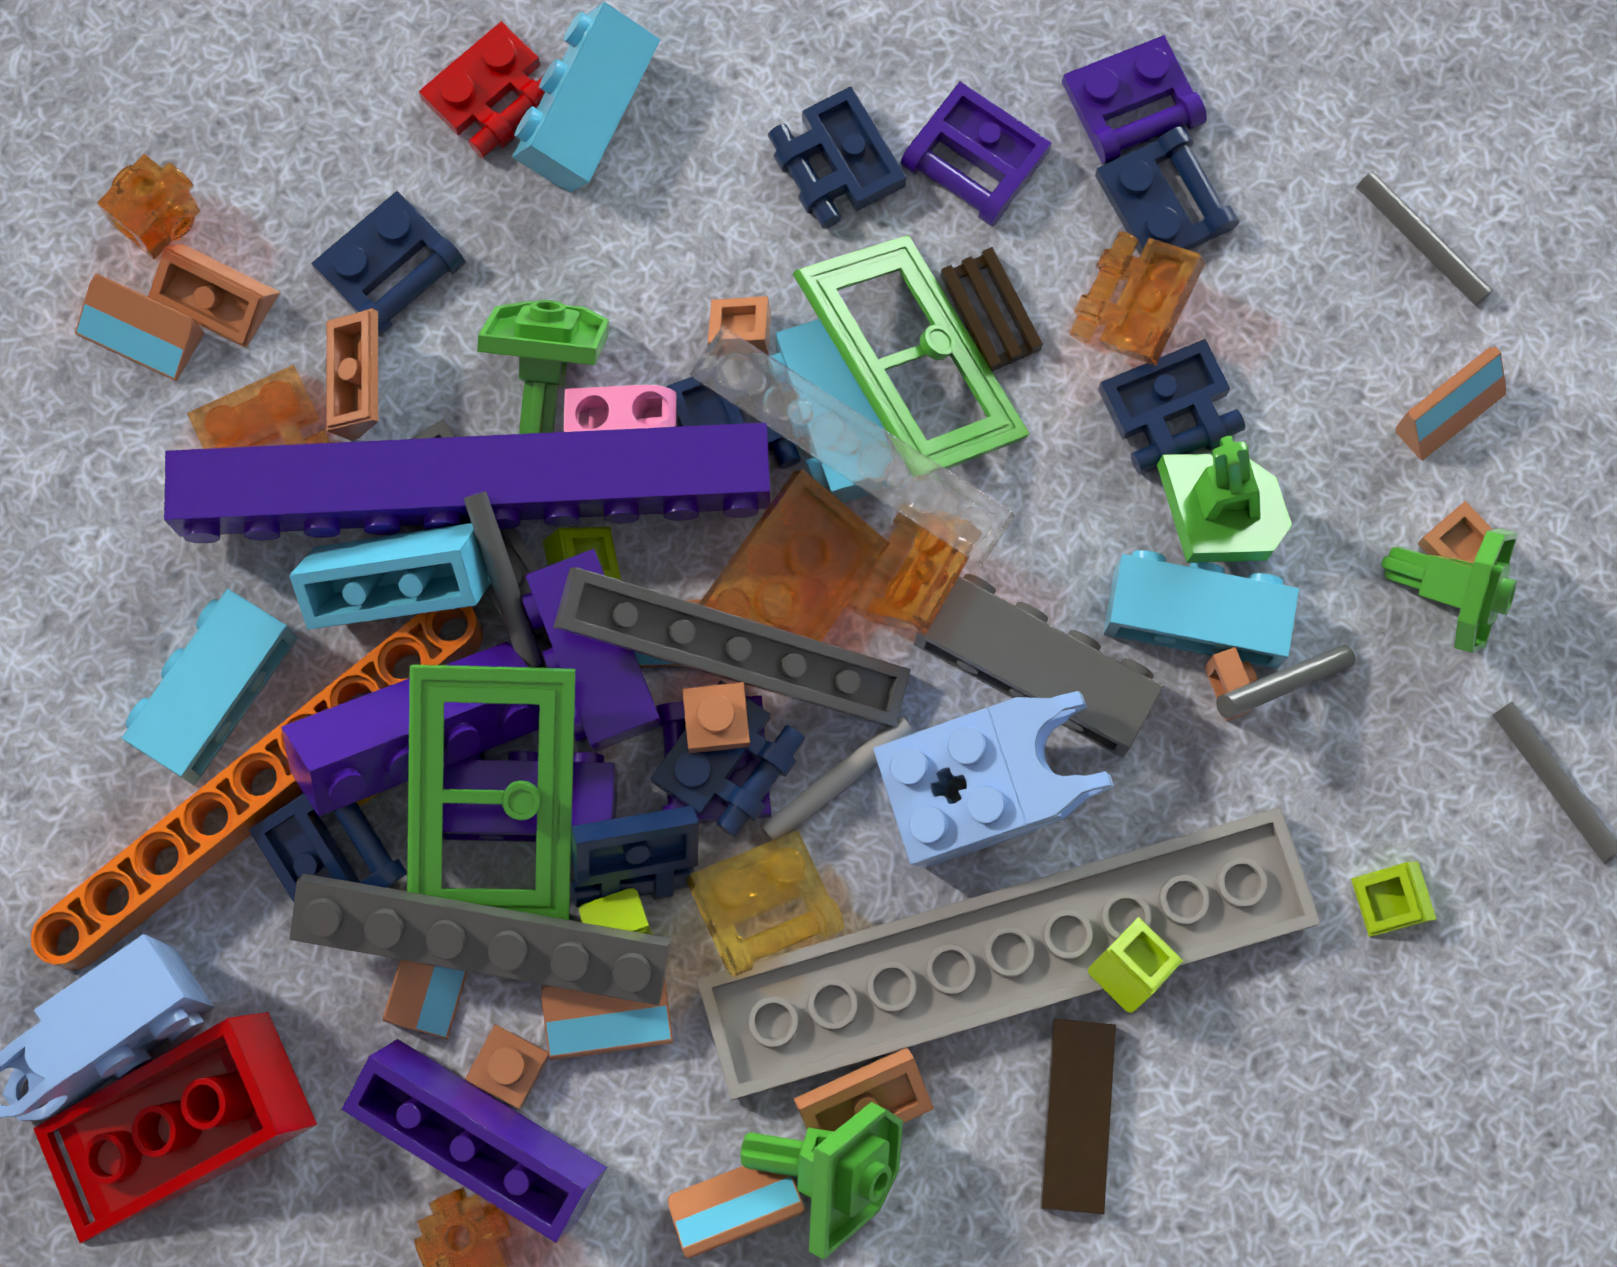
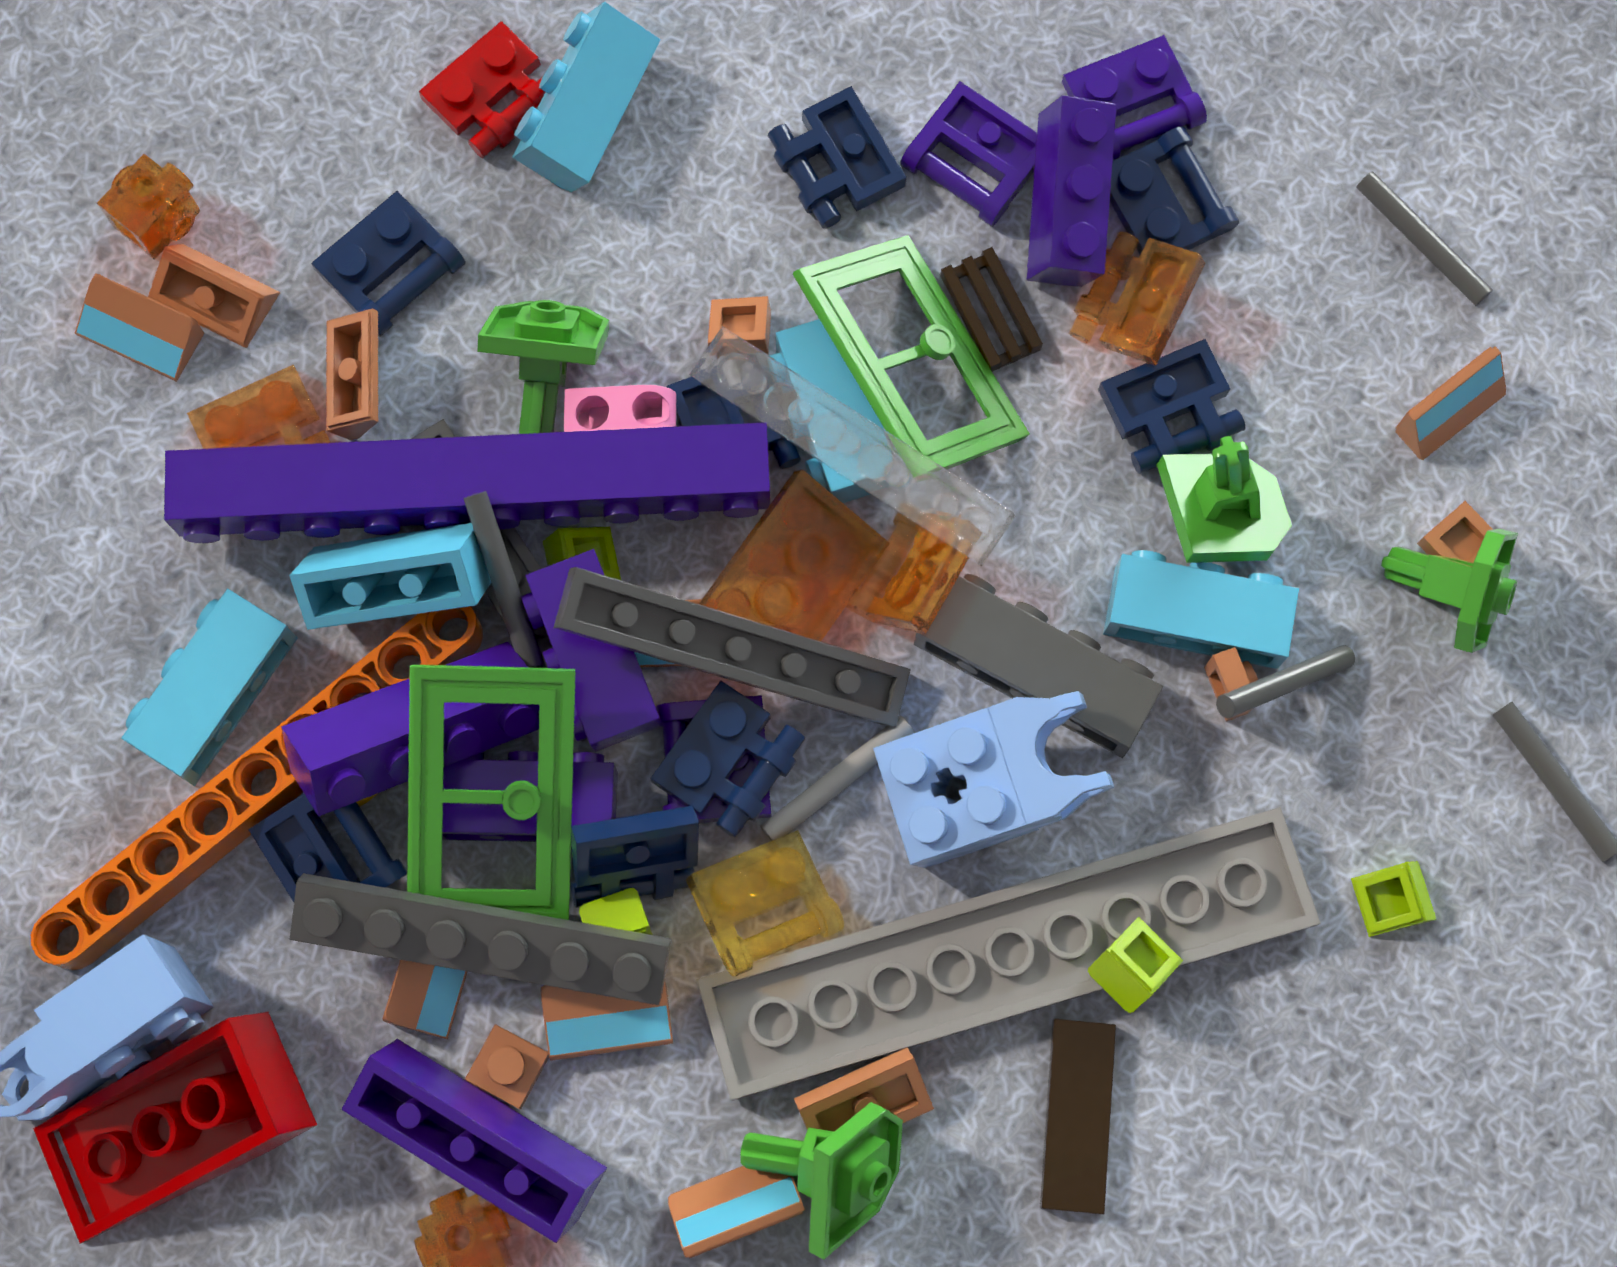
nougat plate [682,682,750,753] -> none
none -> dark purple brick [1026,95,1117,287]

